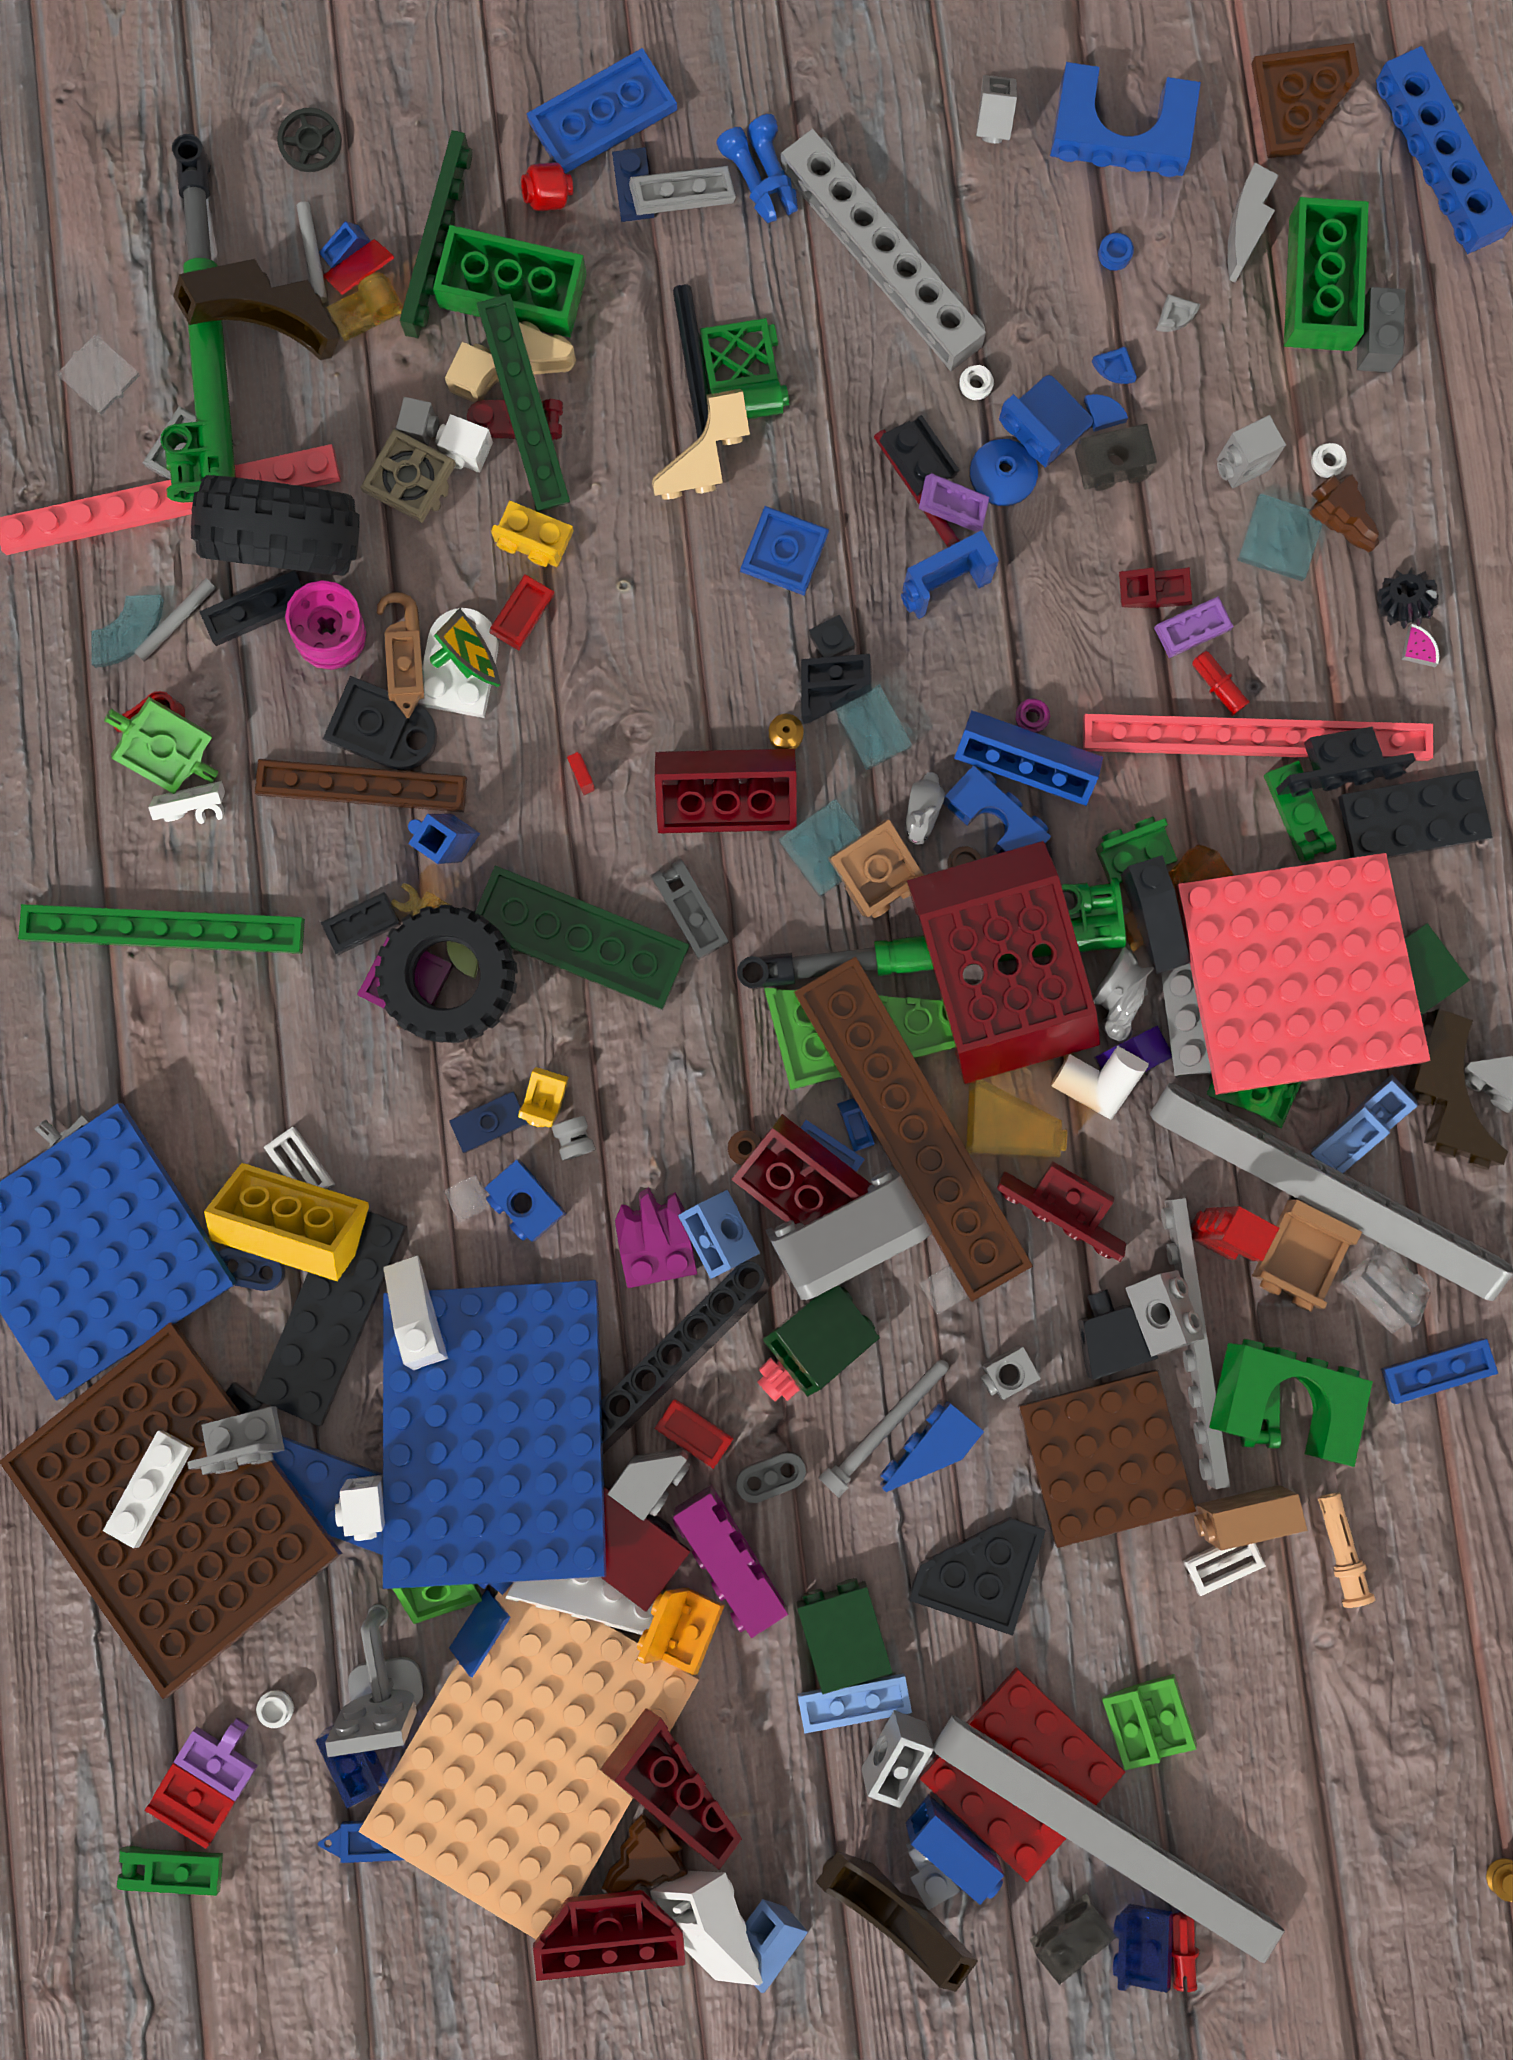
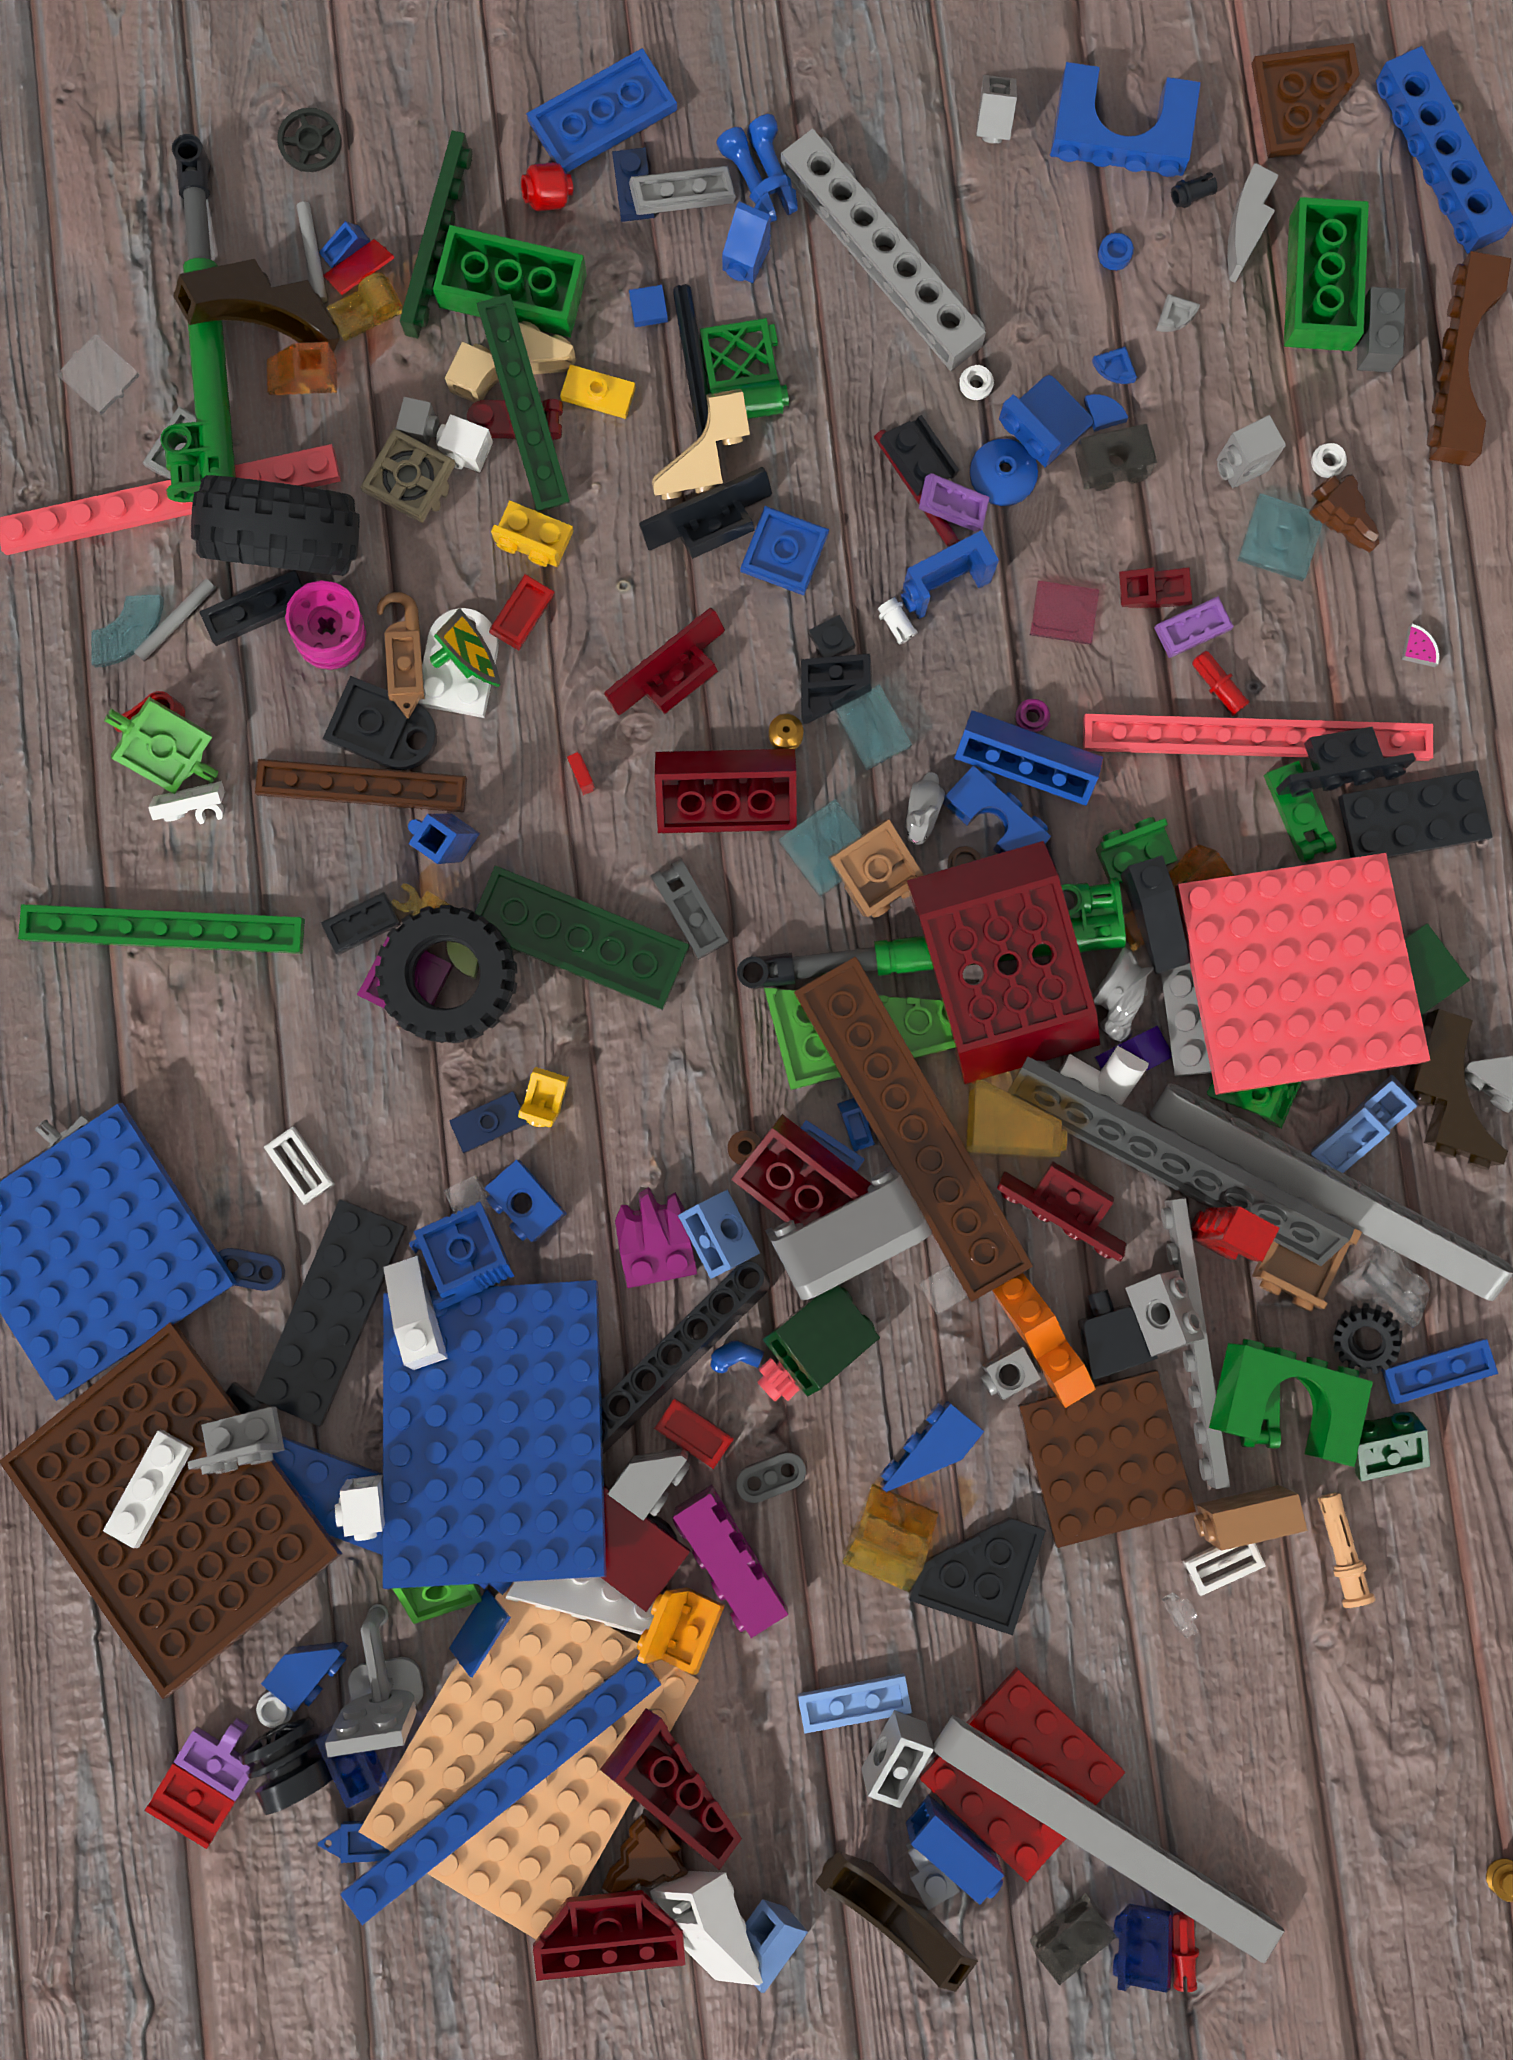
green plate [117,1846,223,1896] -> none
yellow slope [204,1163,369,1281] -> none
light grey wheel [551,1116,596,1161] -> none
dark green brick [796,1578,893,1694] -> none
light grey piece [818,1360,949,1498] -> none
bright green slope [1102,1674,1197,1770] -> none
black gear [1377,567,1439,629] -> none
none -> black wheel [238,1717,336,1815]
none -> blue slope [261,1641,348,1712]
none -> clear orange slope [267,342,337,395]
none -> blue plate [340,1653,661,1925]
none -> blue piece [409,1201,515,1311]
none -> yellow plate [560,364,636,419]
none -> dark red bracket [604,608,725,715]
none -> blue tile [629,285,668,327]
none -> black bracket [639,467,772,559]
none -> blue arm [710,1340,764,1373]
none -> slope [722,201,771,283]
none -> clear yellow slope [842,1484,939,1592]
none -> white pin [878,597,918,645]
none -> orange arch [992,1273,1096,1408]
none -> dark grey plate [1004,1057,1355,1266]
none -> clear pink piece [1030,580,1099,645]
none -> clear plate [1161,1592,1199,1638]
none -> black pin [1171,172,1218,208]
none -> black tyre [1333,1303,1403,1374]
none -> dark green bracket [1355,1412,1430,1482]
none -> reddish brown arch [1427,251,1512,466]

